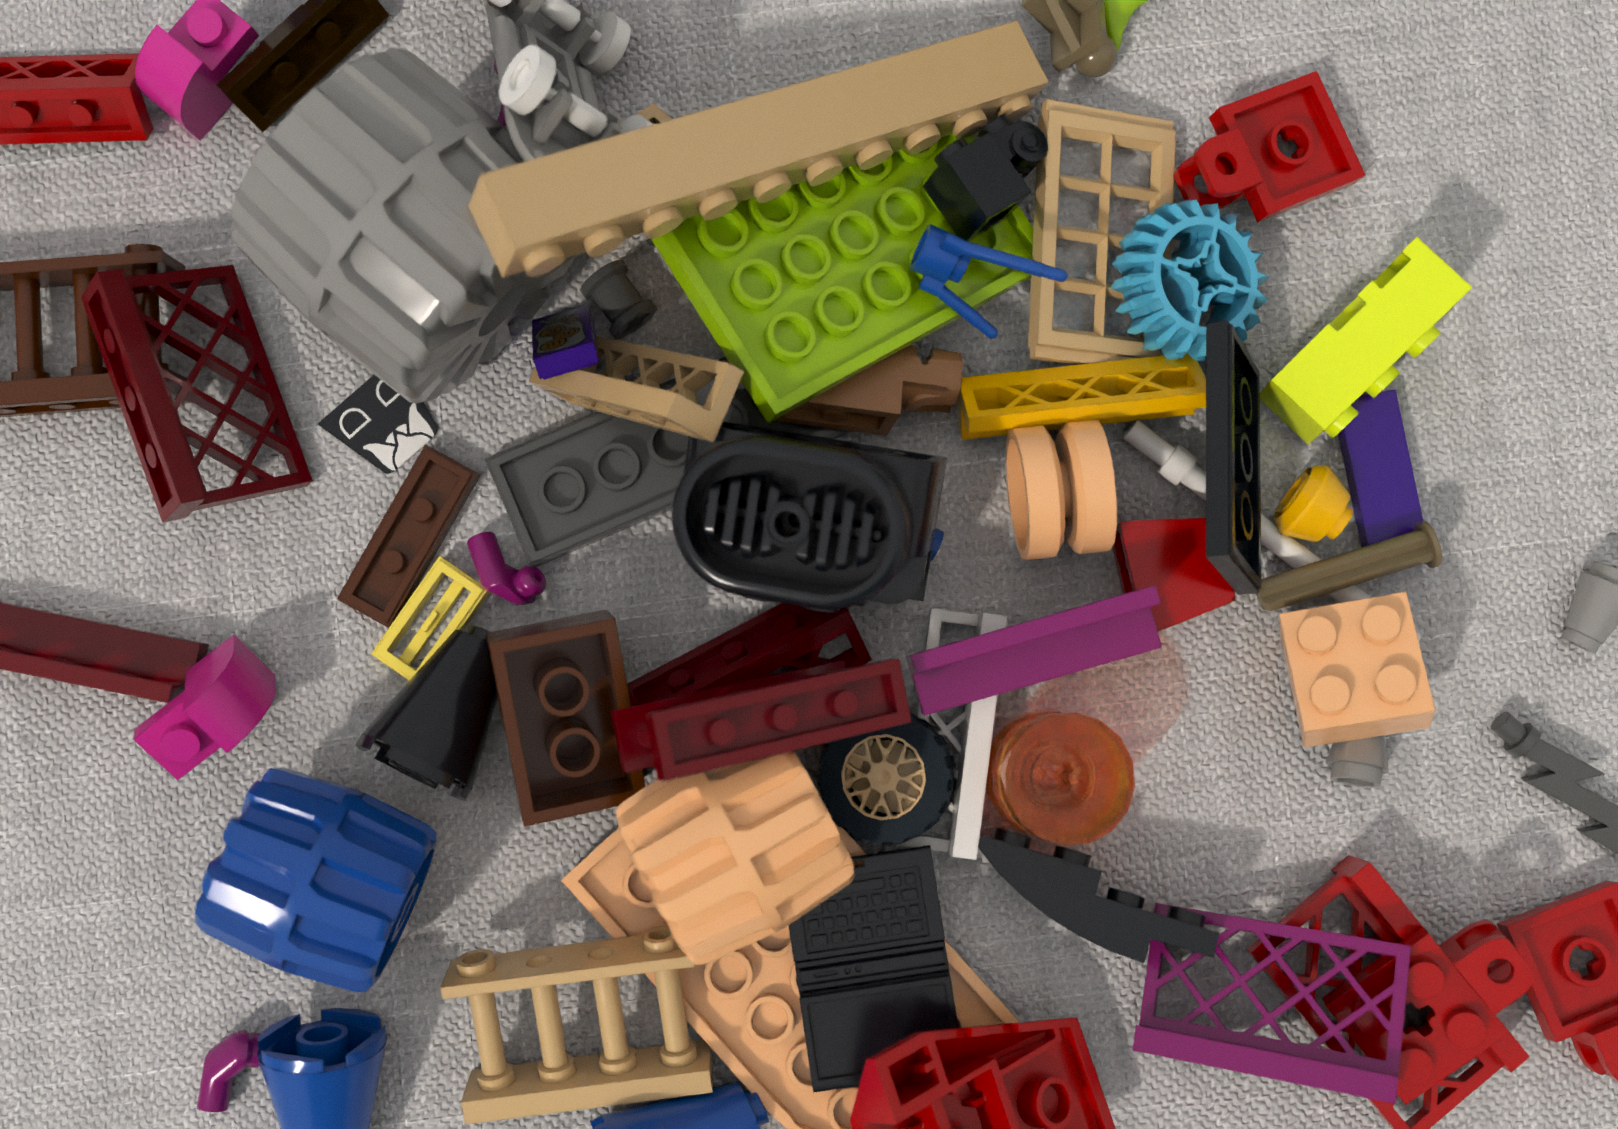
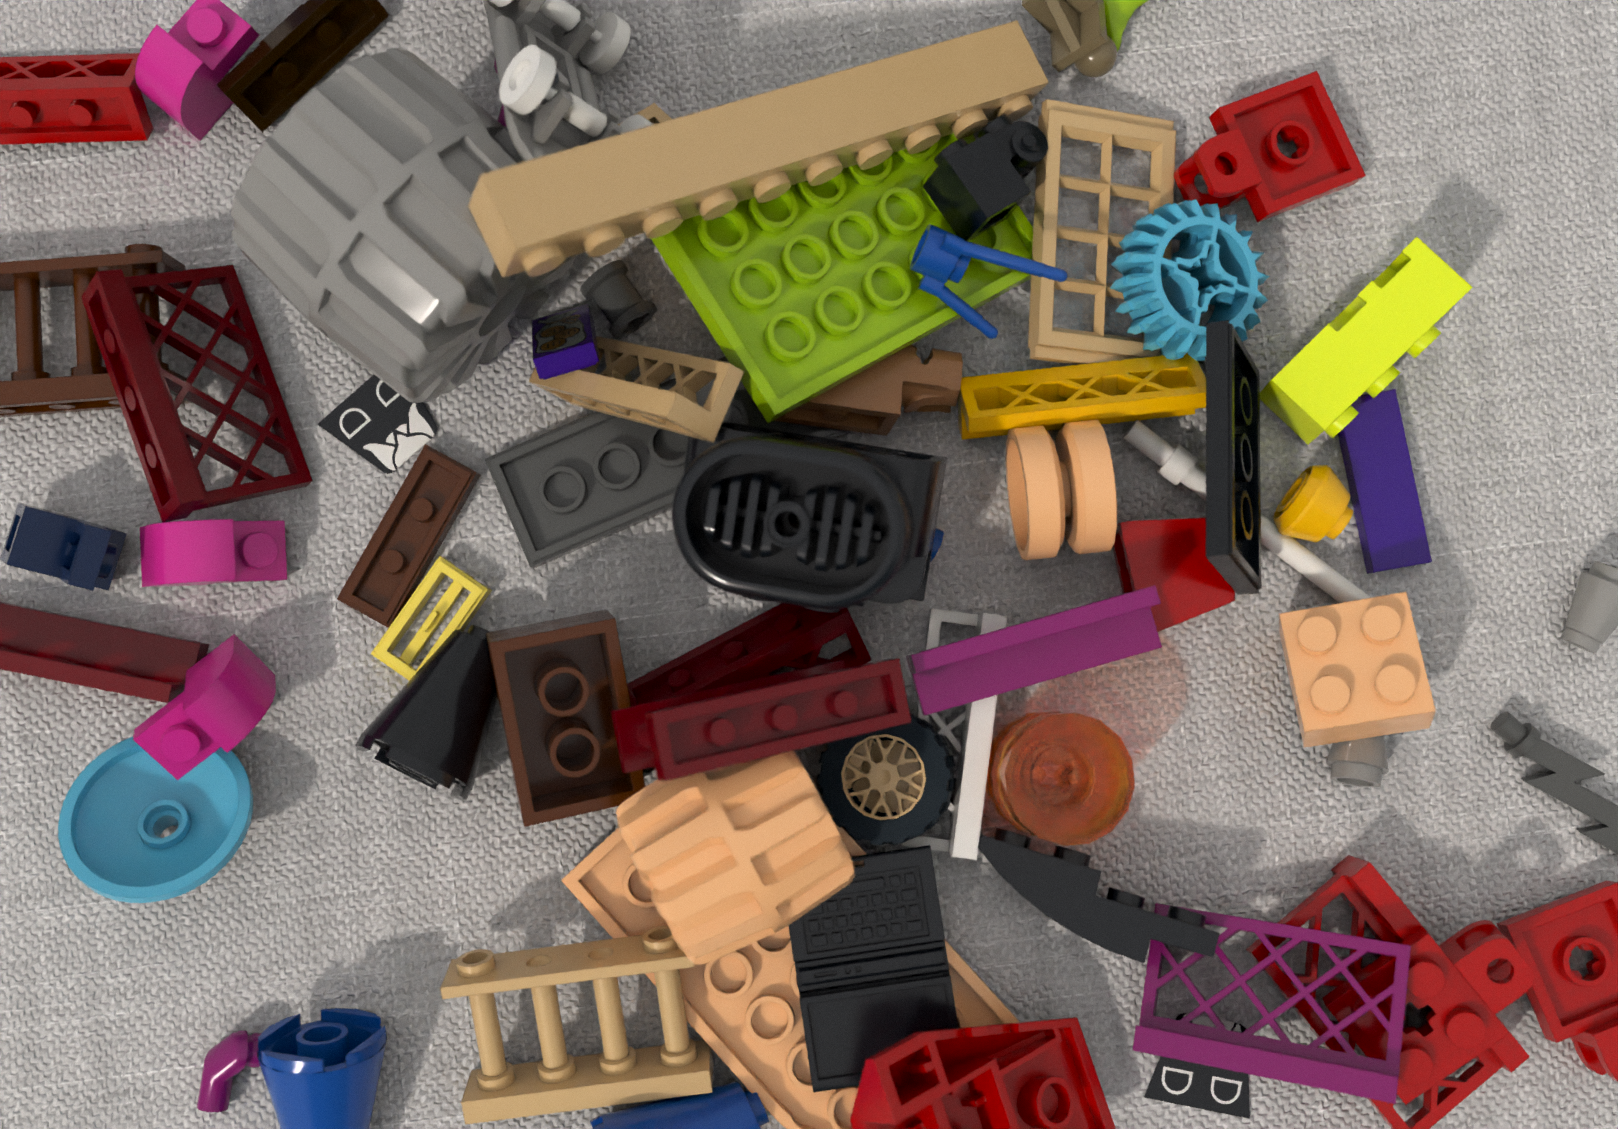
blue wheel [195,768,437,992] -> none
magenta arm [467,532,546,606] -> none
dark tan axle [1256,521,1442,611] -> none
none -> dark blue brick [0,502,127,591]
none -> medium azure dish [58,737,254,903]
none -> dark pink brick [139,519,287,587]
none -> black sticker [1144,1013,1250,1119]

